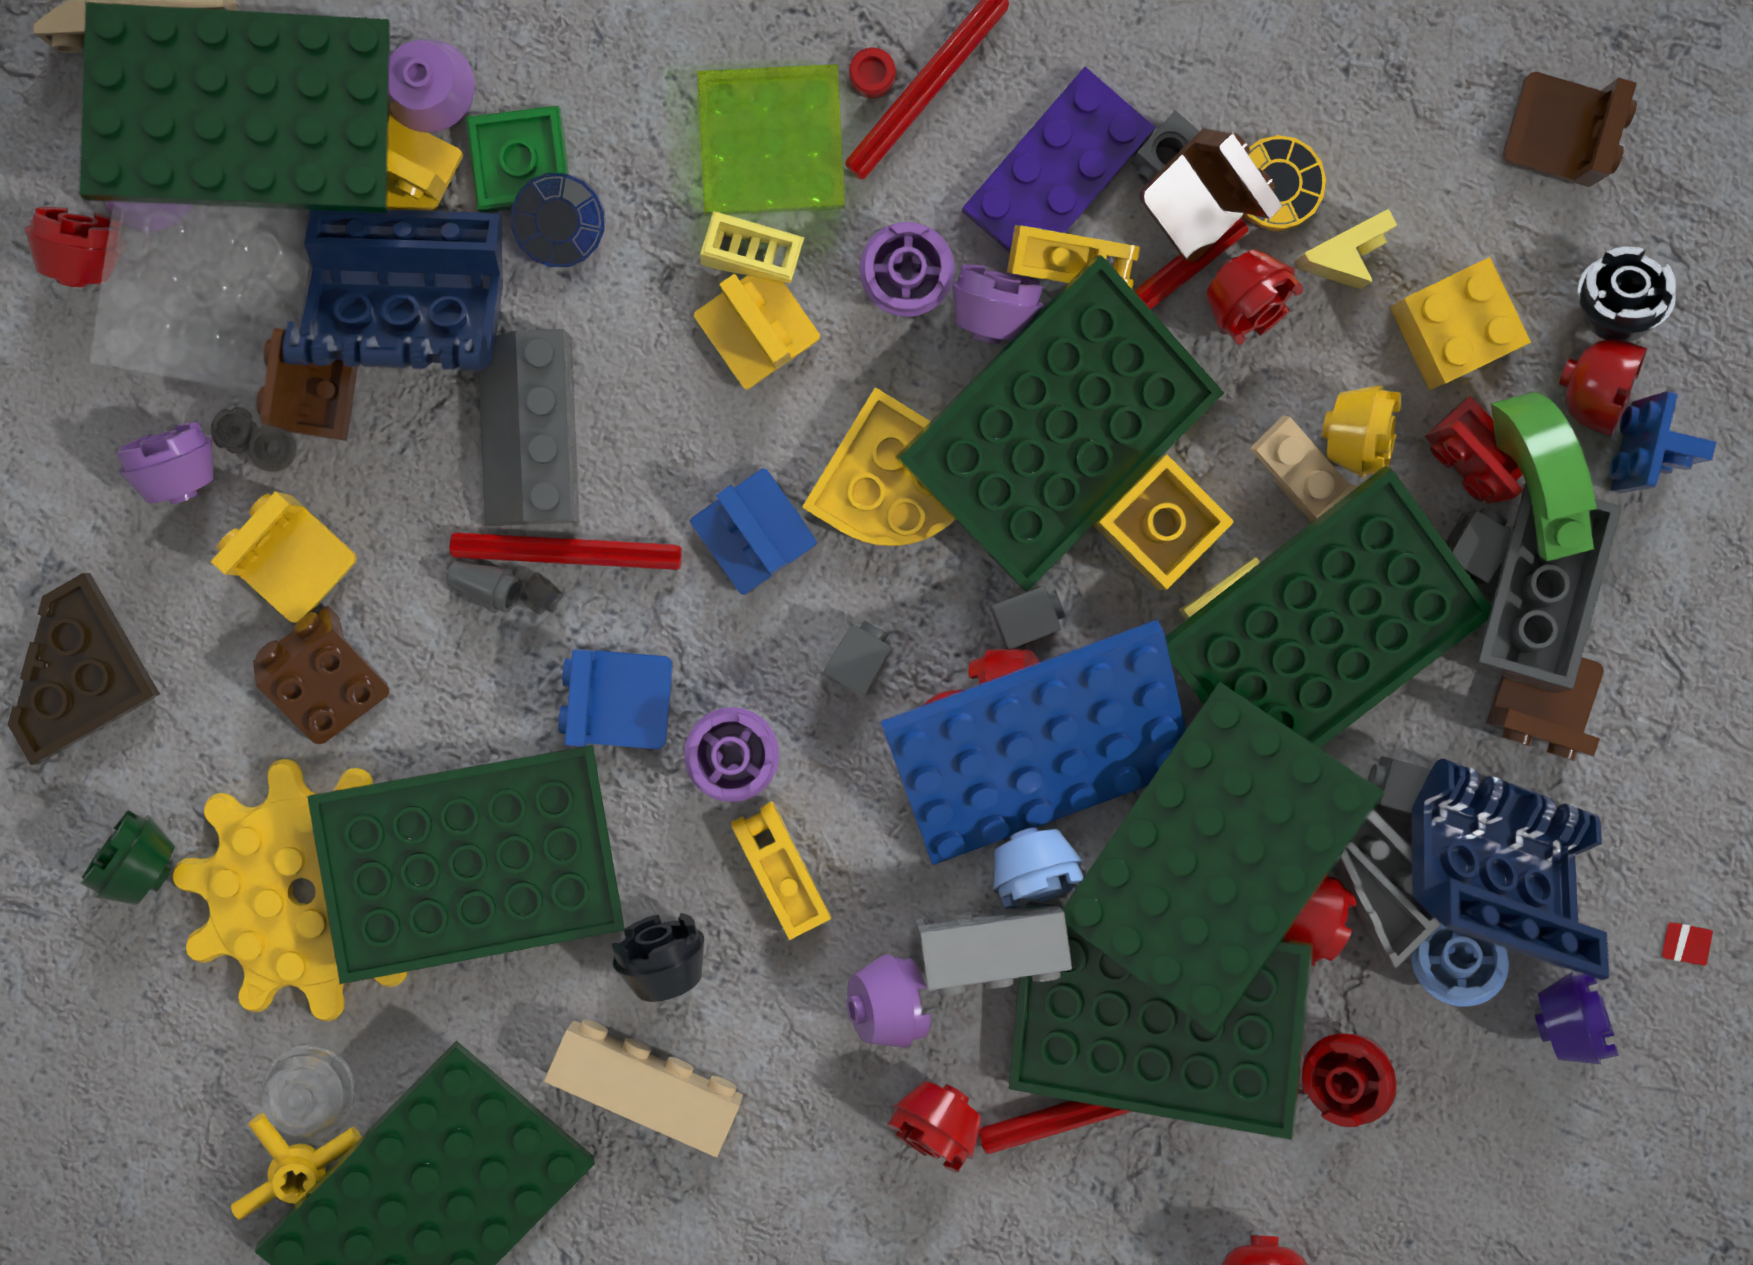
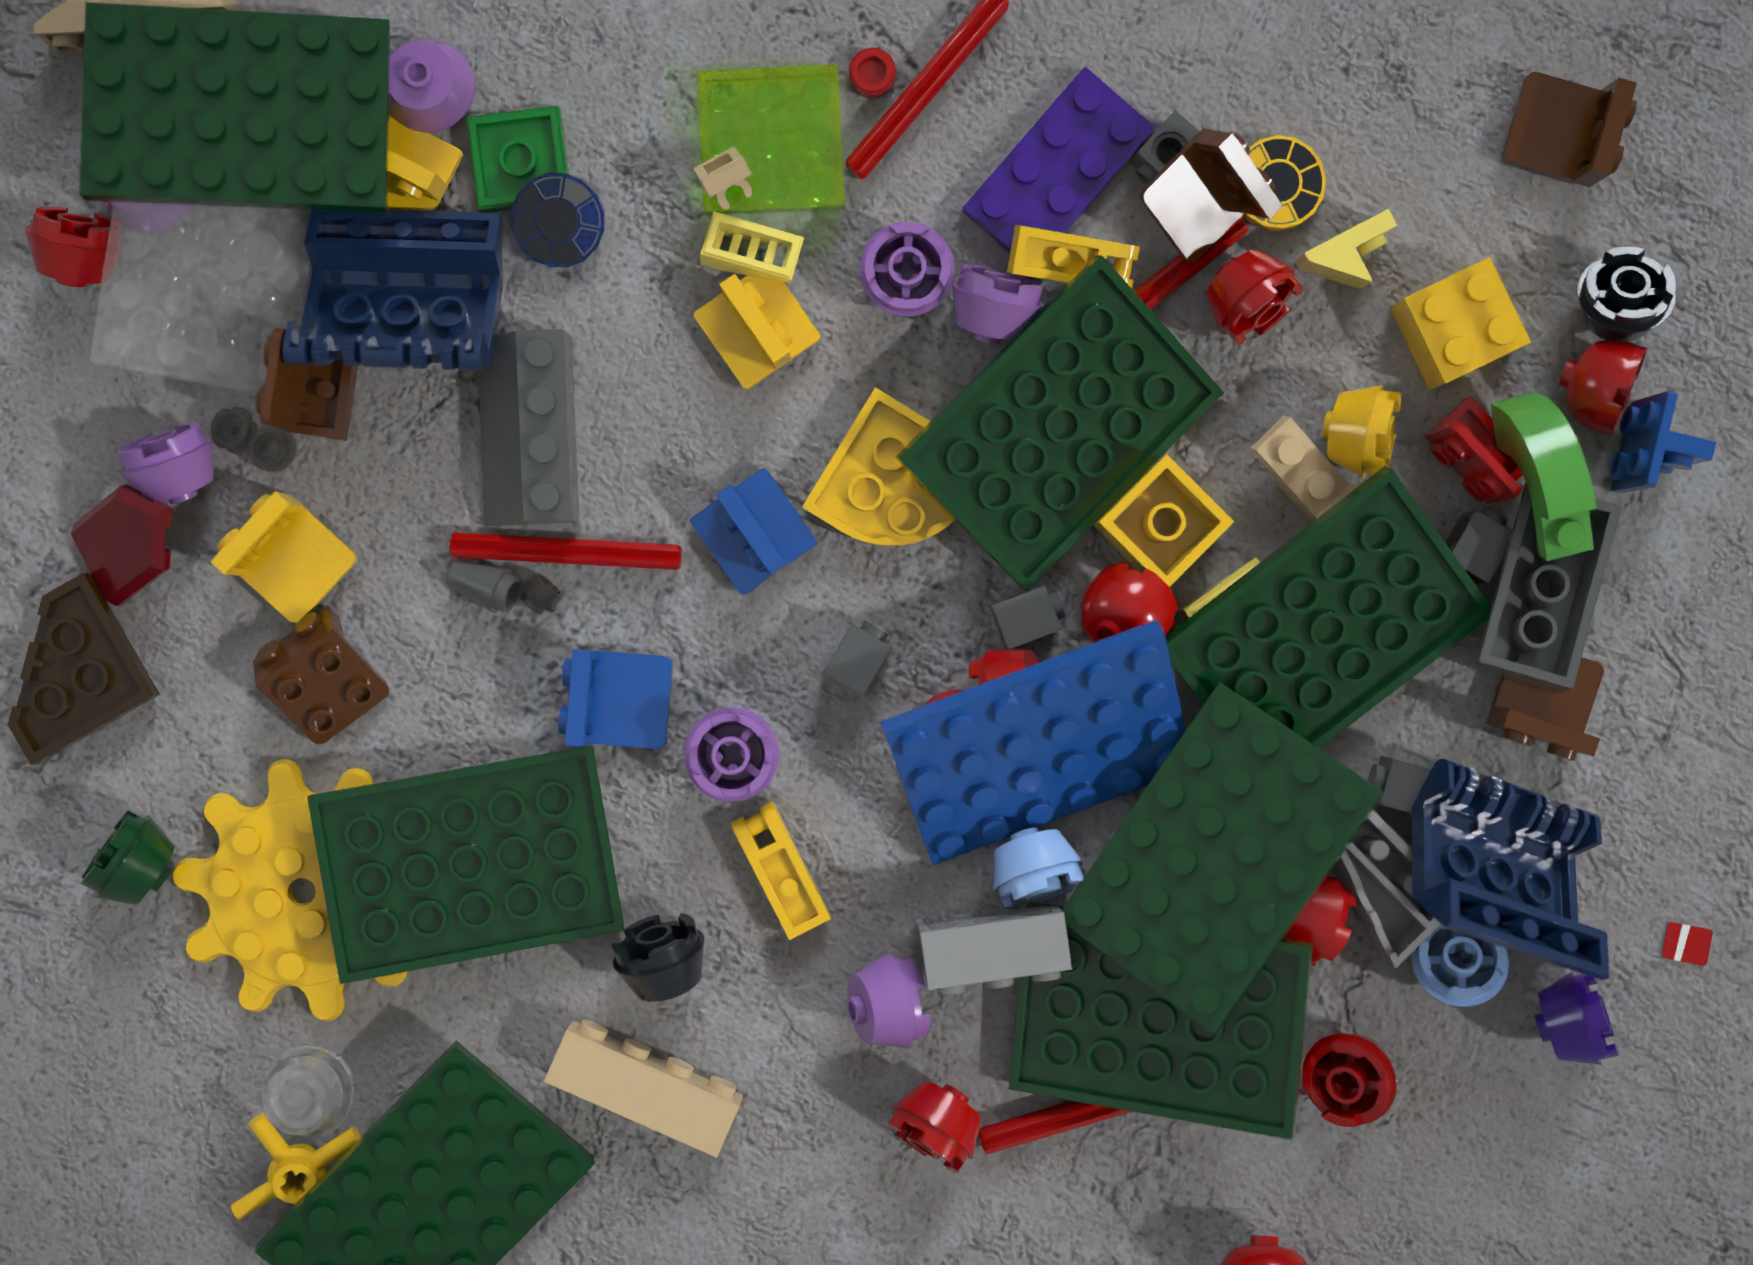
none -> dark red tile [71,484,173,606]
none -> tan tile [693,146,752,210]
none -> red cylinder [1080,561,1178,643]

